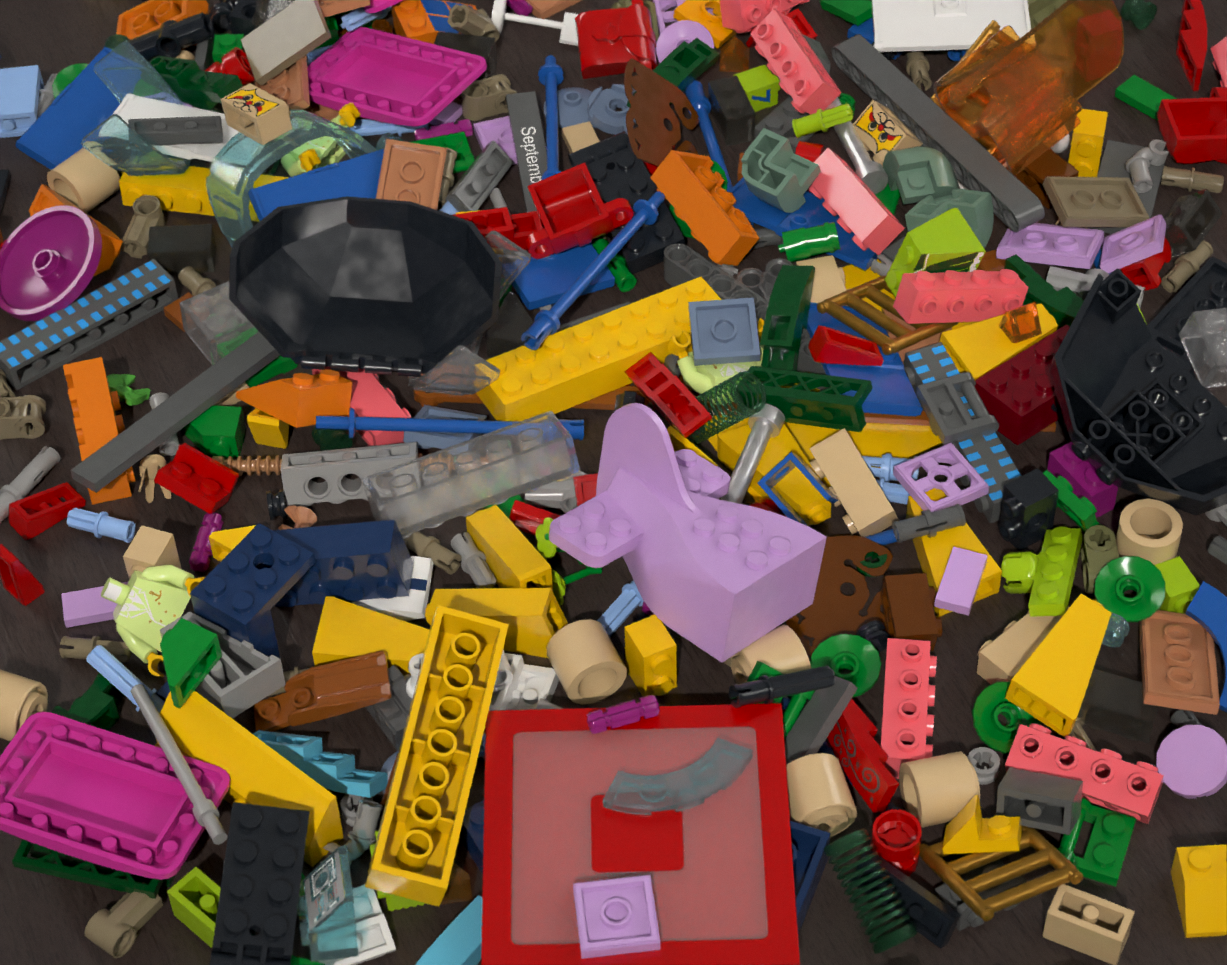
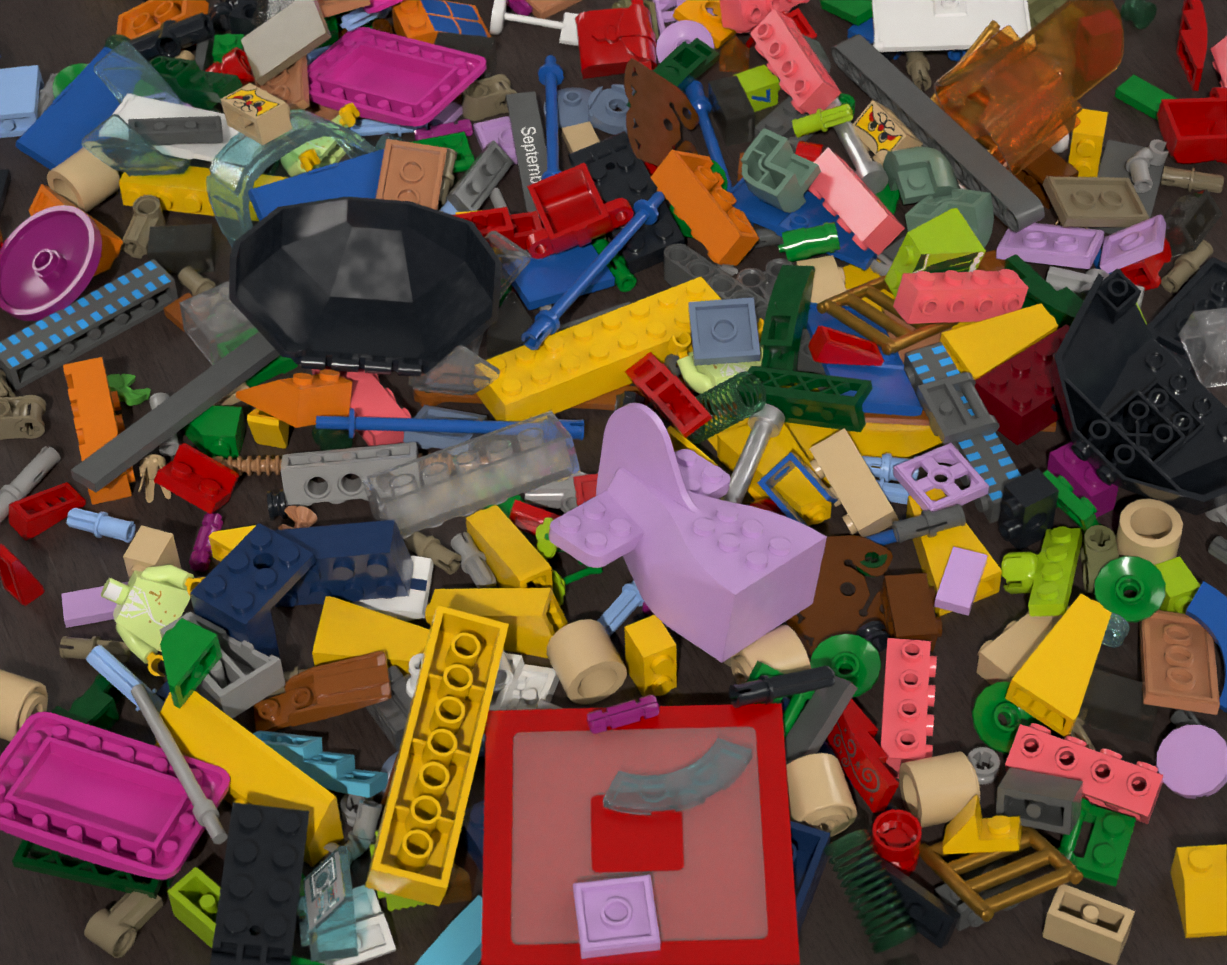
dark tan piece [447,4,500,49] -> none
clear orange slope [999,302,1042,343] -> none

